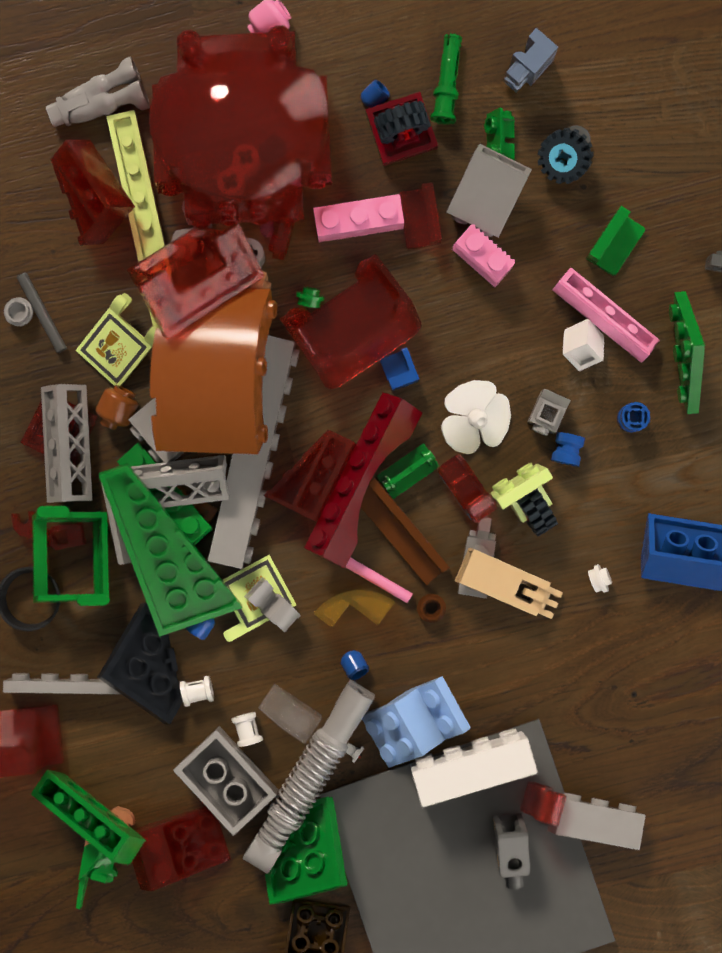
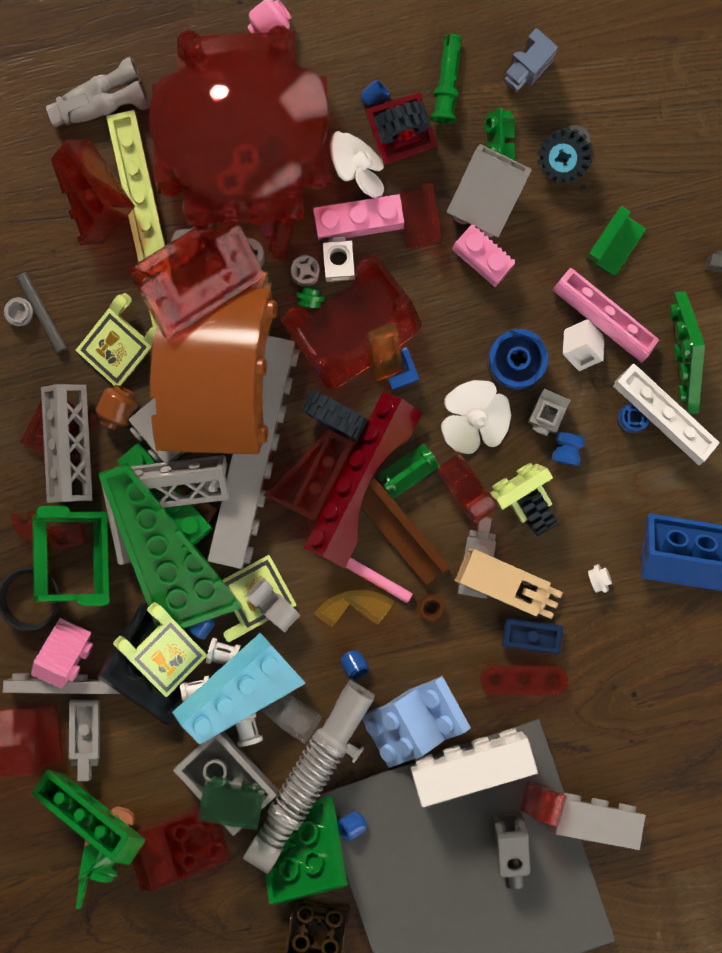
none -> bright pink brick [31,618,93,689]
none -> light grey hinge [69,700,100,781]
none -> yellowish green flag [113,602,207,698]
none -> medium azure wedge [173,633,306,744]
none -> clear green brick [198,777,265,830]
none -> white bush [206,638,241,665]
none -> light grey wheel [291,255,320,287]
none -> black wheel [301,390,368,441]
none -> white brick [323,237,355,282]
none -> white piece [330,131,384,198]
none -> blue piece [337,812,367,841]
none -> clear orange plate [366,322,404,381]
none -> clear red plate [480,665,568,696]
none -> blue brick [487,329,548,390]
none -> dark blue plate [501,617,564,655]
none -> white fence [613,363,720,465]

